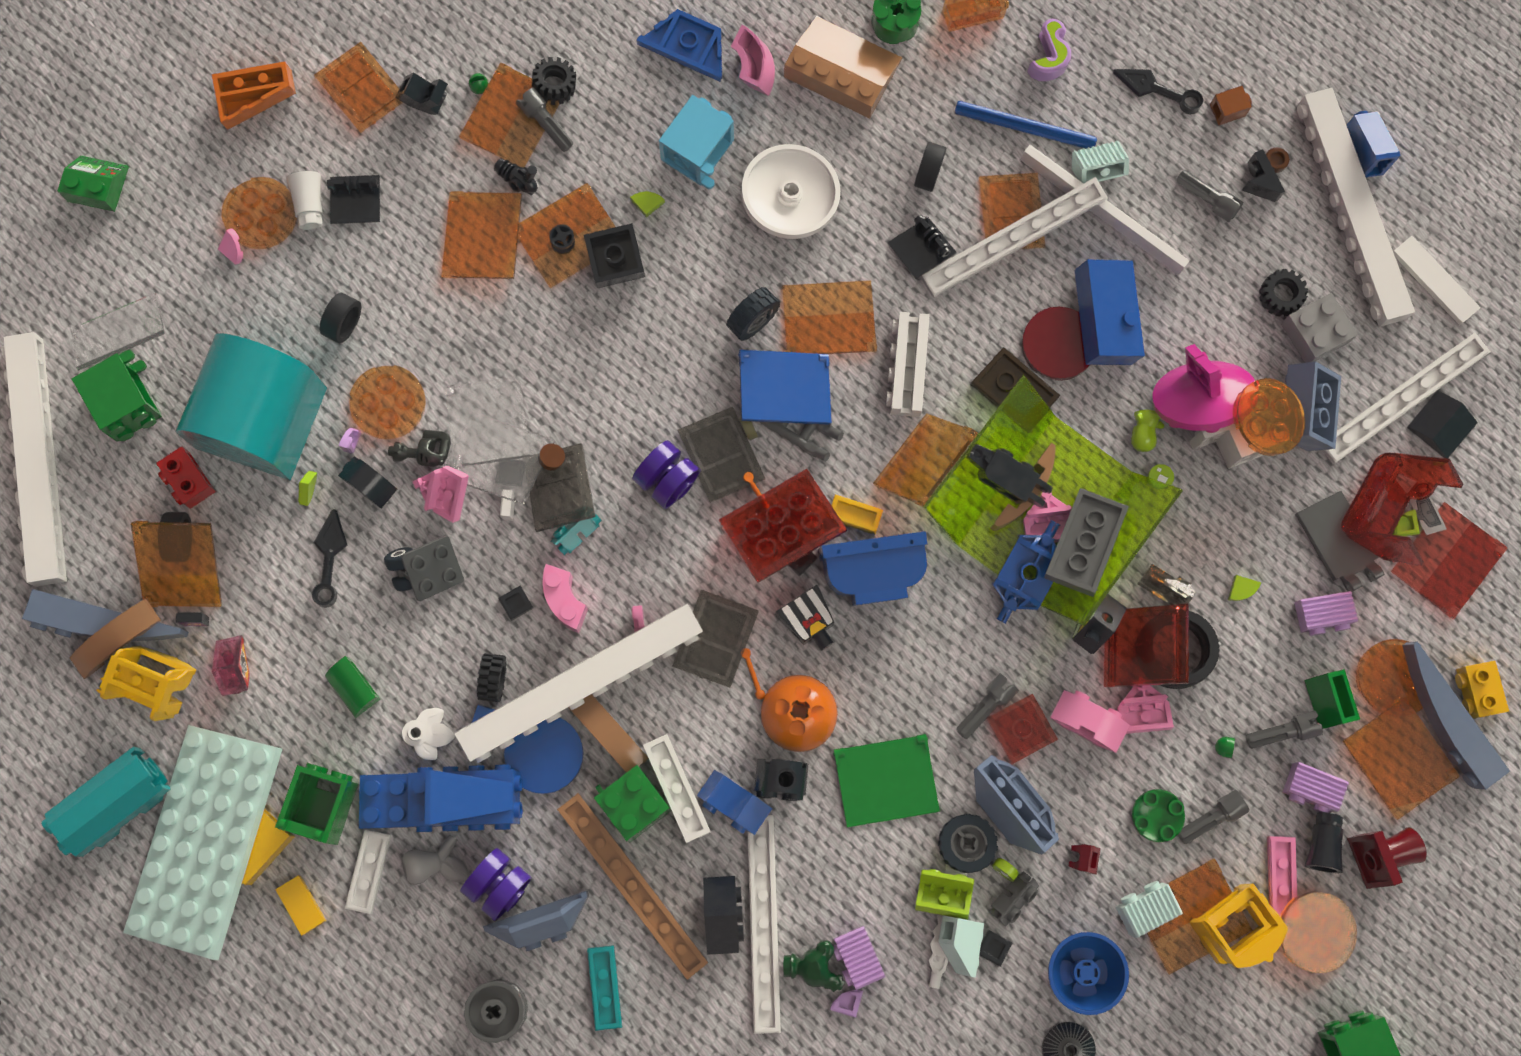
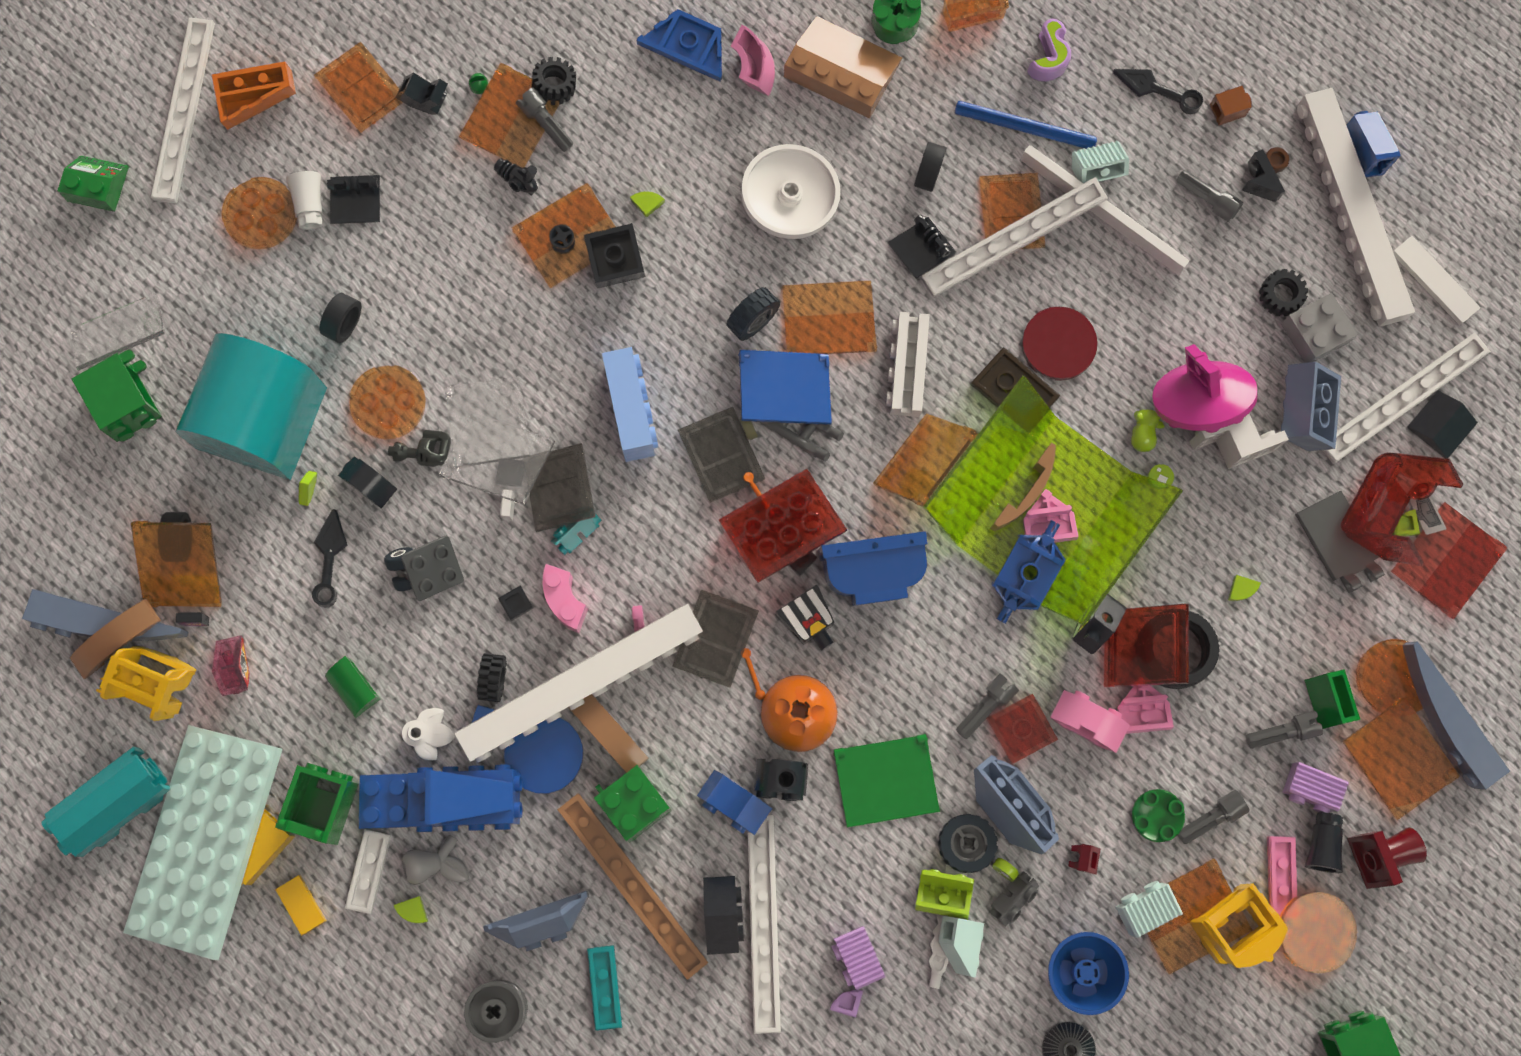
white brick [1,332,67,587] -> none
red brick [156,446,216,509] -> none
bright pink tile [218,229,243,265] -> none
lavender tile [338,428,361,454] -> none
bright pink slope [412,466,469,523] -> none
clear orange piece [441,191,522,279] -> none
dark purple wheel [460,848,532,921] -> none
reddish brown tile [538,443,565,471] -> none
dark purple wheel [632,440,701,509] -> none
white brick [643,734,711,844] -> none
medium azure container [659,94,734,189] -> none
dark green animal [783,940,845,992] -> none
yellow tile [827,494,883,535] -> none
black hinge [966,444,1053,507] -> none
black tile [979,930,1012,967] -> none
dark grey plate [1044,488,1129,597] -> none
blue brick [1074,259,1145,365] -> none
clear smoke hinge [1138,564,1196,610] -> none
green hinge [1215,737,1235,759] -> none
clear orange tile [1233,378,1305,456] -> none
lavender brick [1294,591,1358,636] -> none
yellow brick [1455,661,1510,719] -> none
none -> white tile [151,17,215,203]
none -> lime tile [394,896,429,923]
none -> light blue brick [602,347,659,462]

